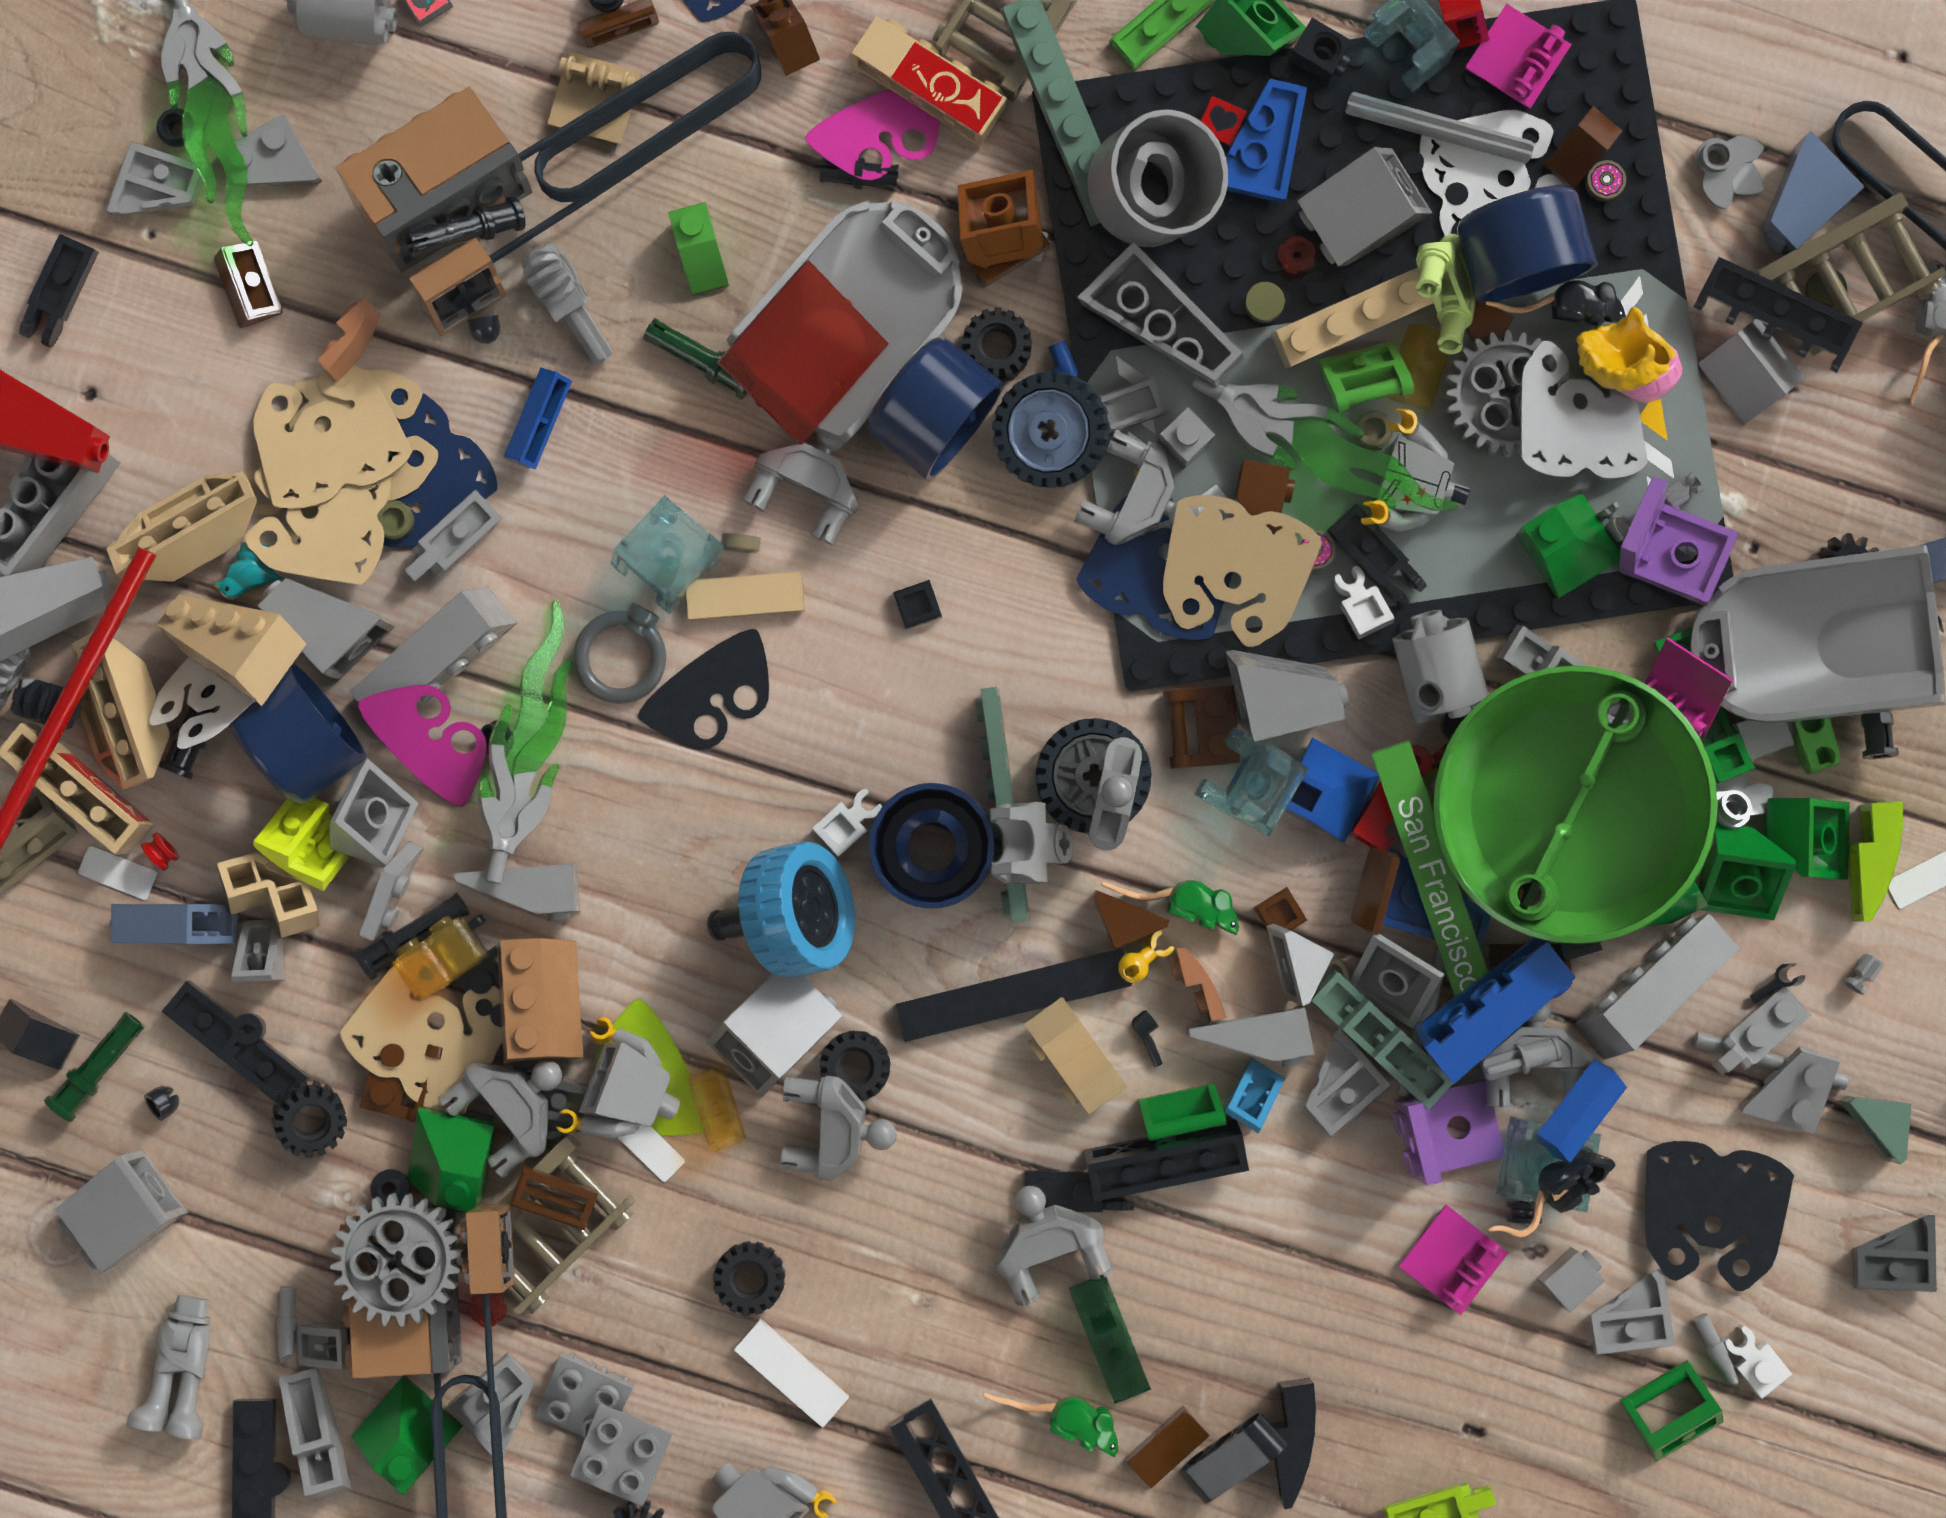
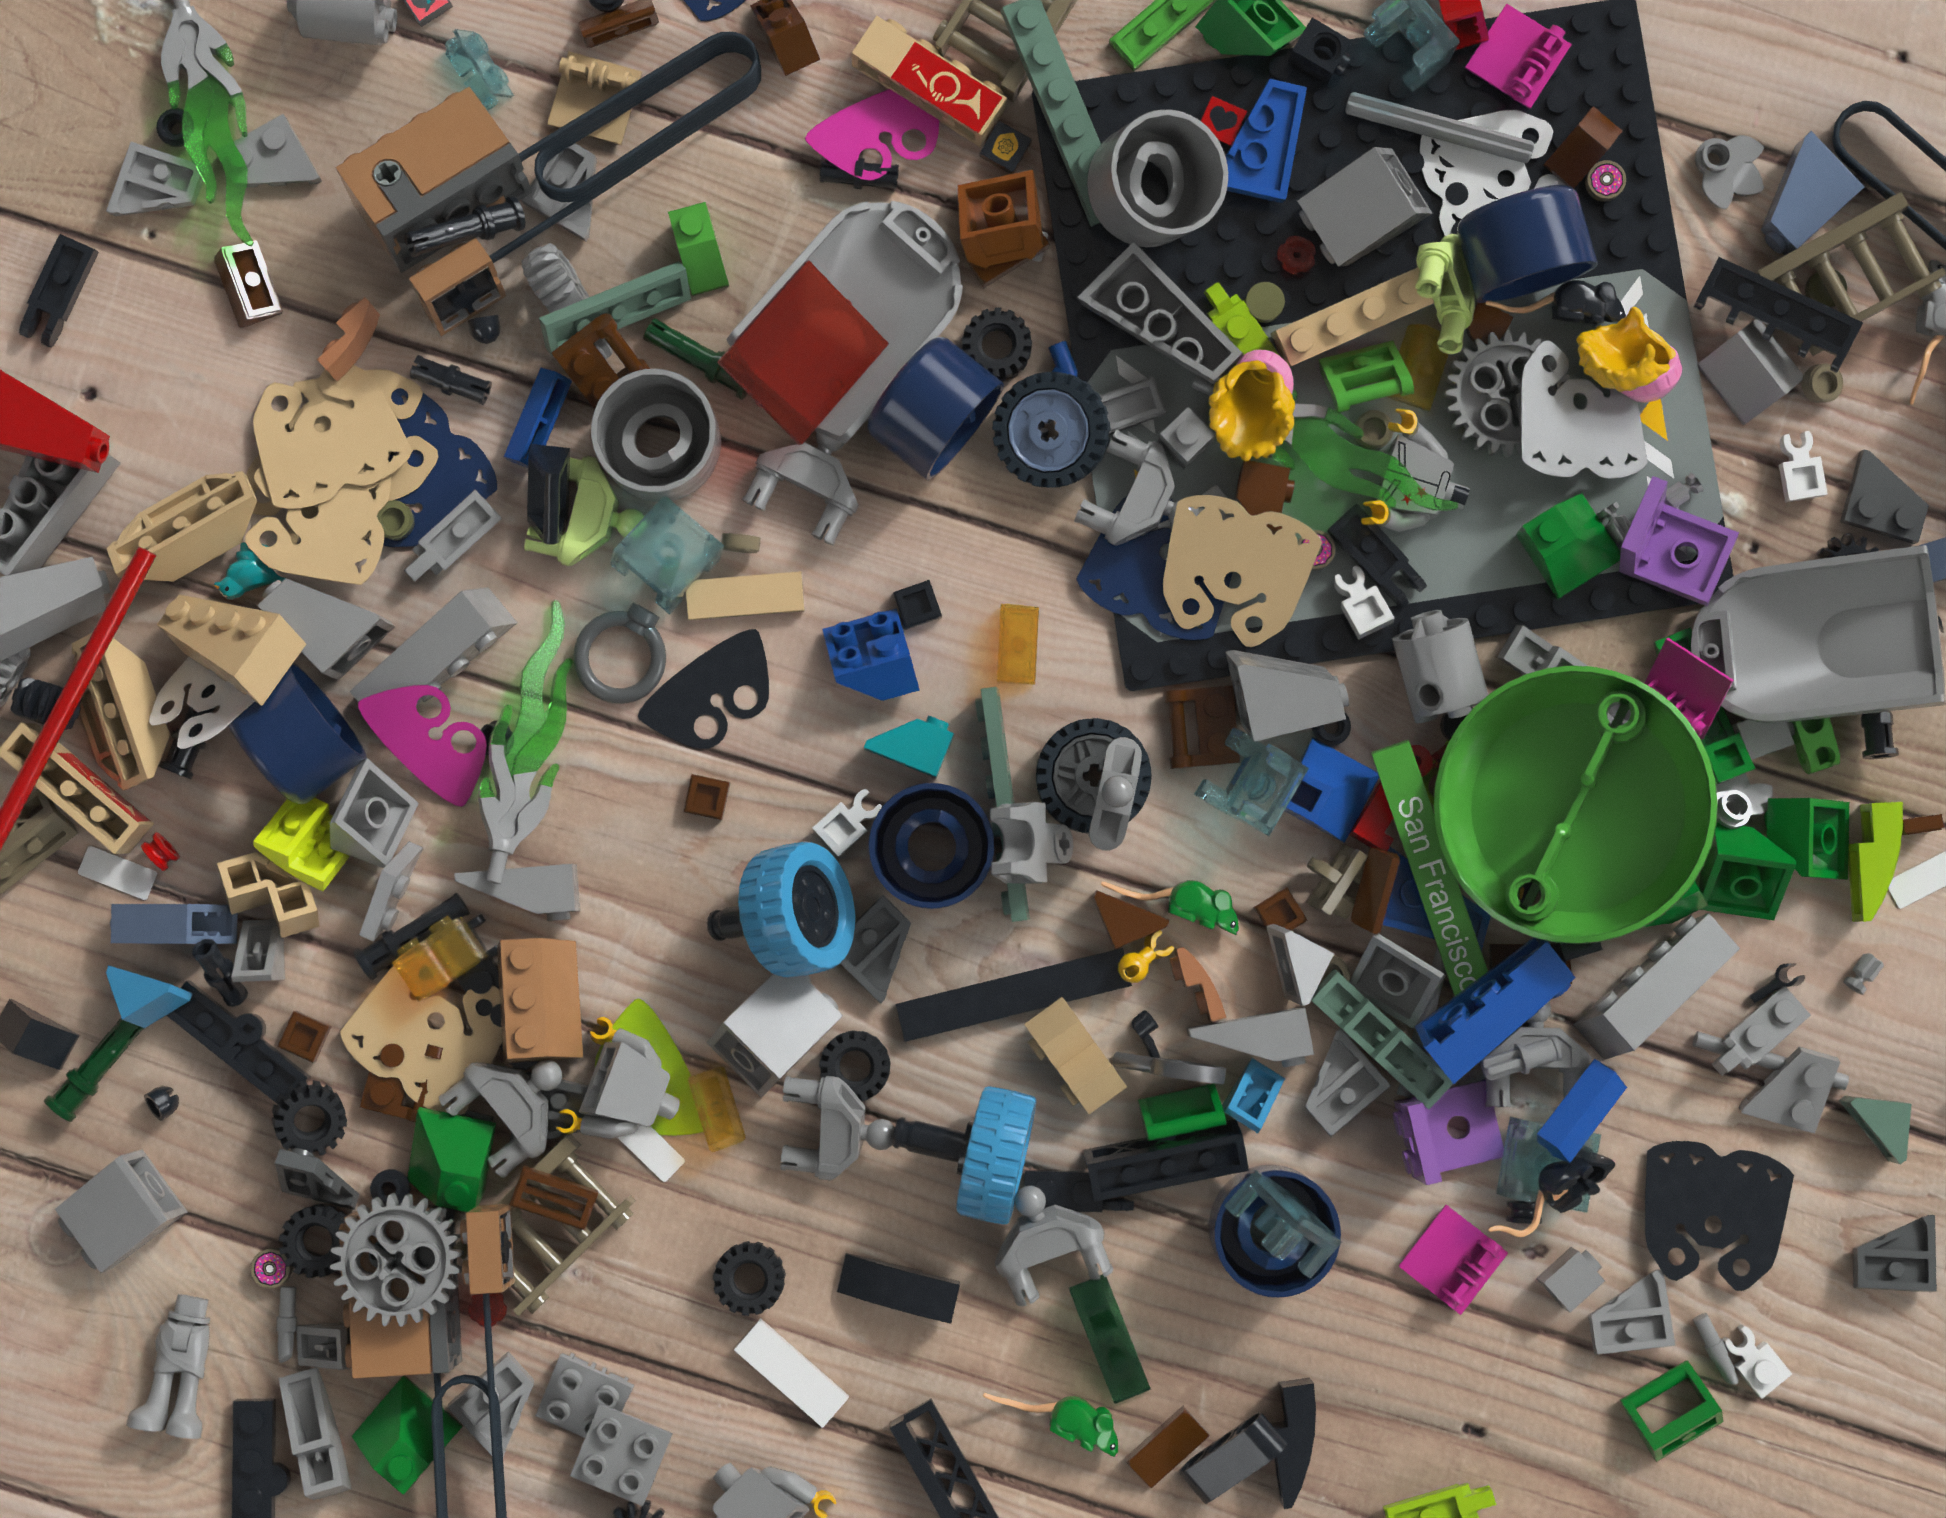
none -> dark azure slope [106,965,193,1028]
none -> black pin [192,939,248,1007]
none -> tile [251,1248,293,1289]
none -> dark grey wing [275,1148,360,1210]
none -> reddish brown tile [277,1011,332,1063]
none -> black tyre [279,1204,347,1278]
none -> black pin [410,355,492,405]
none -> clear light blue hinge [445,29,514,110]
none -> light grey wing [522,143,597,242]
none -> yellowish green connector [524,456,647,566]
none -> black tile [527,444,570,545]
none -> sand green plate [539,261,691,356]
none -> reddish brown plate [551,313,651,409]
none -> light grey piece [591,369,721,502]
none -> reddish brown tile [683,774,731,820]
none -> blue slope [822,608,920,701]
none -> black slope [837,1253,960,1324]
none -> dark grey wing [841,895,911,1004]
none -> teal slope [864,715,954,778]
none -> dark azure wheel [892,1086,1036,1225]
none -> black tile [980,121,1032,174]
none -> clear yellow slope [997,603,1039,685]
none -> flat silver piece [1113,1052,1226,1084]
none -> lime hinge [1204,282,1280,356]
none -> yellow hair [1208,350,1295,461]
none -> dark blue piece [1209,1165,1341,1297]
none -> clear light blue panel [1225,1169,1342,1278]
none -> dark tan hips [1306,844,1368,919]
none -> black plate [1312,713,1351,746]
none -> white plate [1779,431,1828,503]
none -> dark tan tile [1802,364,1843,403]
none -> dark grey wing [1840,449,1929,544]
none -> reddish brown tile [1902,814,1944,835]

